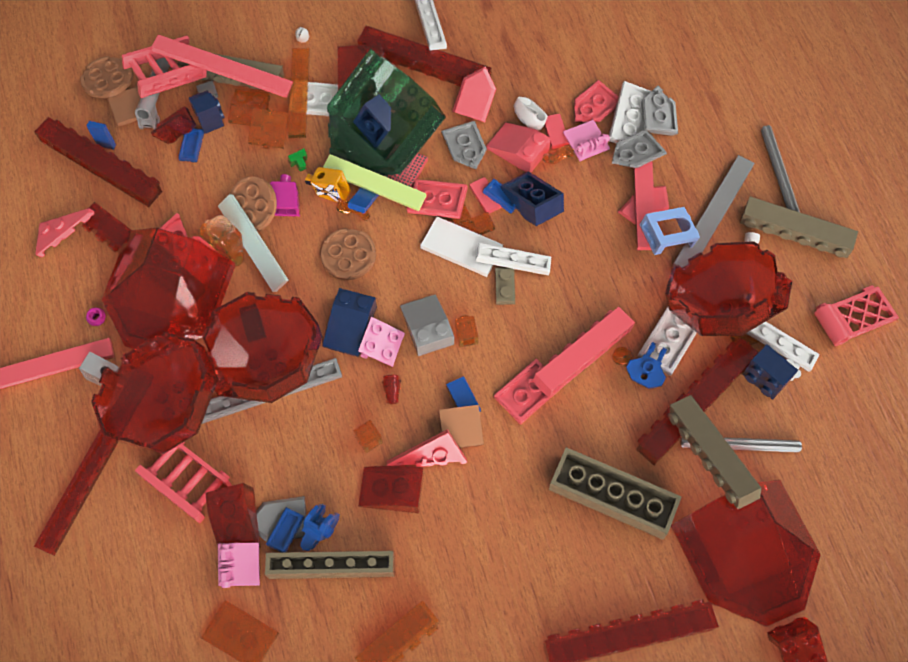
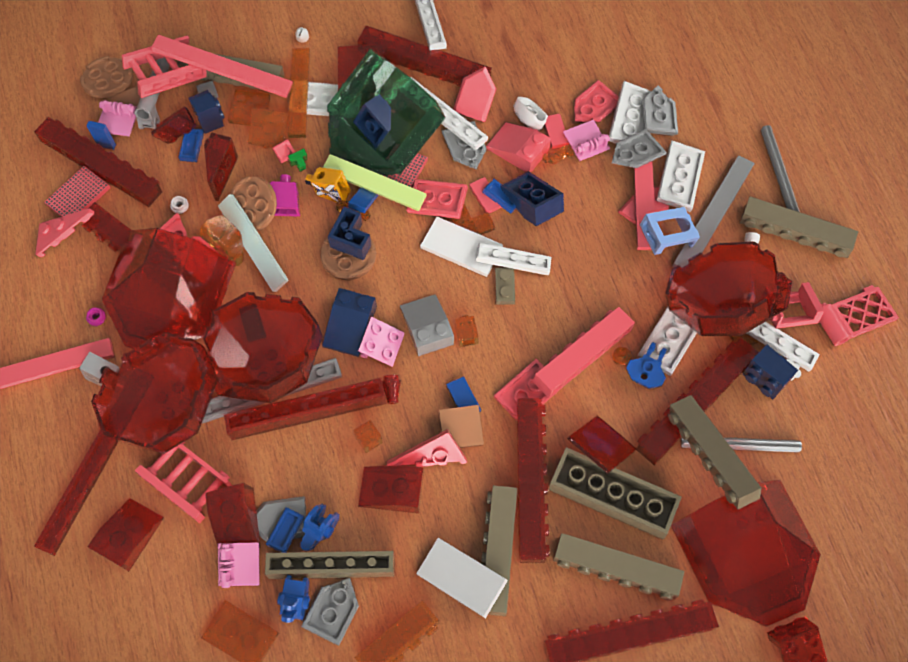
none -> coral tile [44,166,110,217]
none -> clear red slope [87,498,164,572]
none -> bright pink hinge [98,100,137,137]
none -> white plate [170,196,189,214]
none -> clear red slope [204,132,238,201]
none -> clear red brick [224,378,387,440]
none -> coral tile [272,139,295,164]
none -> blue hinge [277,575,310,623]
none -> light grey tile [301,578,359,646]
none -> dark blue brick [328,207,371,260]
none -> white tile [399,77,488,151]
none -> white tile [416,538,508,618]
none -> dark tan brick [481,485,517,616]
none -> clear red brick [517,398,550,563]
none -> dark tan brick [554,533,685,601]
none -> clear red piece [567,415,637,474]
none -> white tile [656,141,705,212]
none -> coral panel [761,282,824,329]

